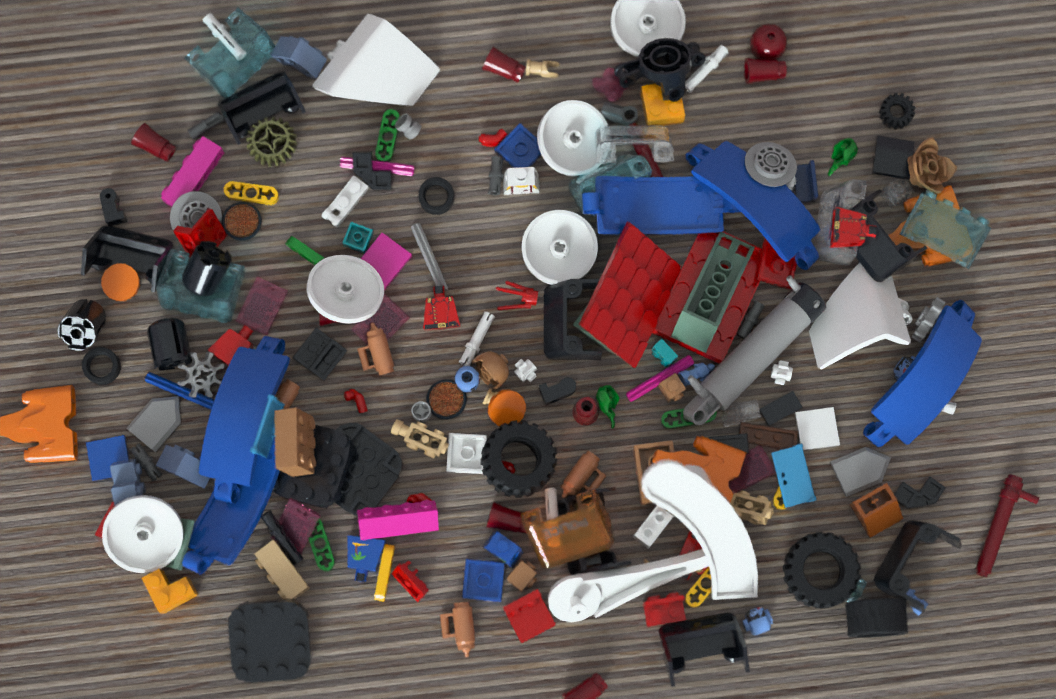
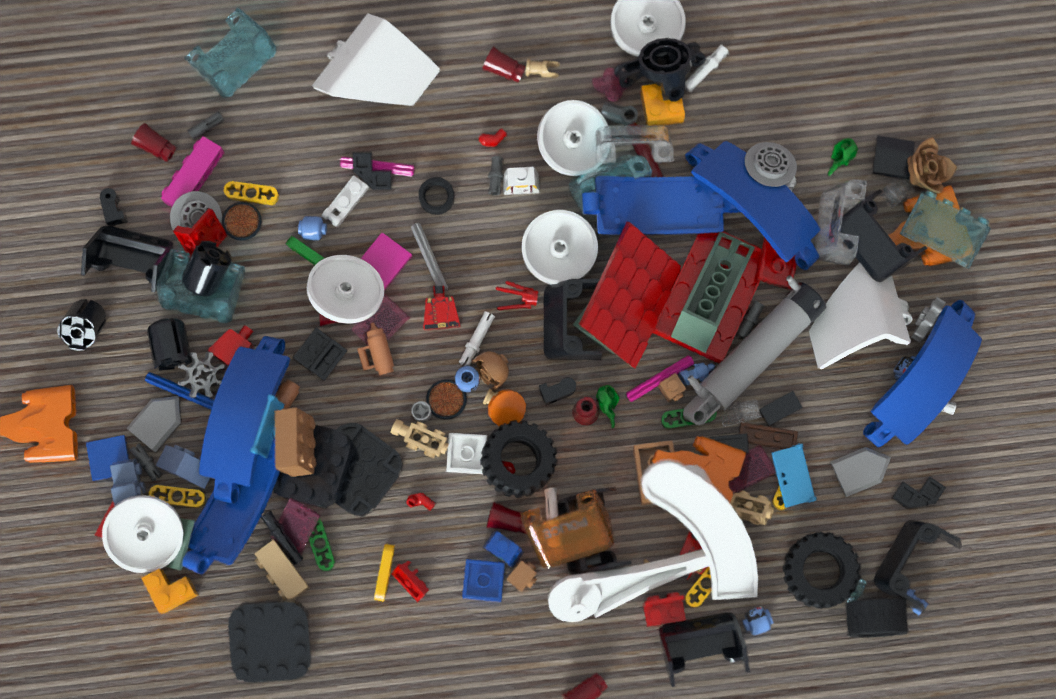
black tyre [82,347,121,385] -> none
orange tile [101,263,140,301] -> none
white pin [203,13,247,61] -> none
black windscreen [218,71,306,145] -> none
clear pink container [235,277,288,336] -> none
olive gear [246,116,297,167] -> none
sand blue brick [271,36,327,78] -> none
teal piece [342,222,374,254] -> none
red arm [344,389,368,413] -> none
blue torso [347,535,386,582] -> none
dark pink brick [357,500,439,540] -> none
green beam [375,109,400,162] -> none
light grey wheel [395,113,421,140] -> none
nougat piece [440,602,475,657] -> none
blue tile [494,123,541,168] -> none
red bracket [503,589,555,643] -> none
white gear [514,359,538,382] -> none
nougat piece [561,451,606,498] -> none
white brick [633,505,673,549] -> none
teal piece [652,339,678,368] -> none
dark red plant [744,58,787,84] -> none
dark red cylinder [750,24,787,60] -> none
white gear [771,360,793,385] -> none
dark blue panel [794,160,818,203] -> none
white tile [795,407,840,451] -> none
red torso [830,207,877,248] -> none
dark orange slope [849,483,903,538] -> none
black tyre [879,93,915,130] -> none
dark red cylinder [975,474,1039,578] -> none
none -> yellow beam [149,485,206,508]
none -> medium blue head [298,216,327,241]

